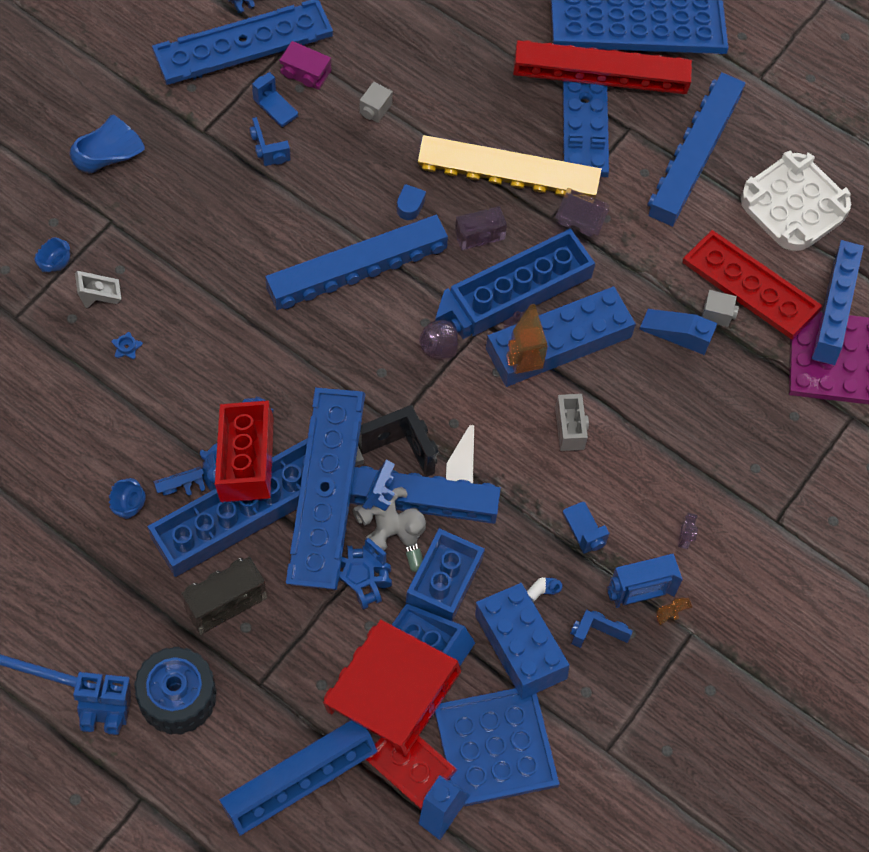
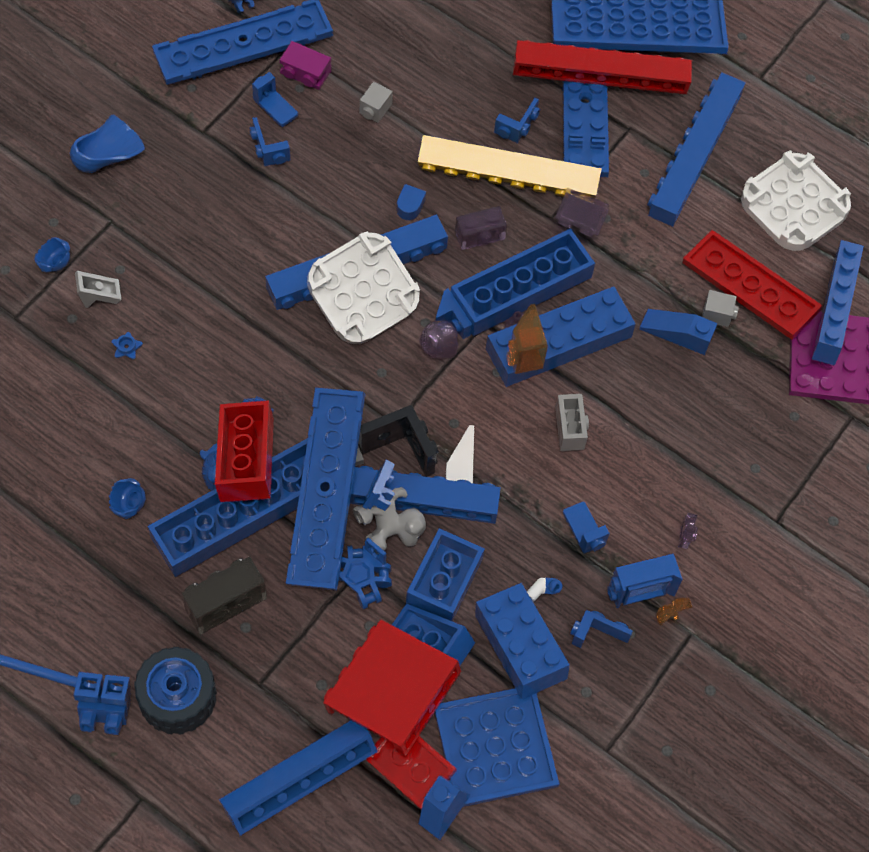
blue plate [153,467,205,495] -> none
sand green piece [406,544,423,572] -> none
none -> white tile [307,231,420,344]
none -> blue bracket [494,98,540,143]

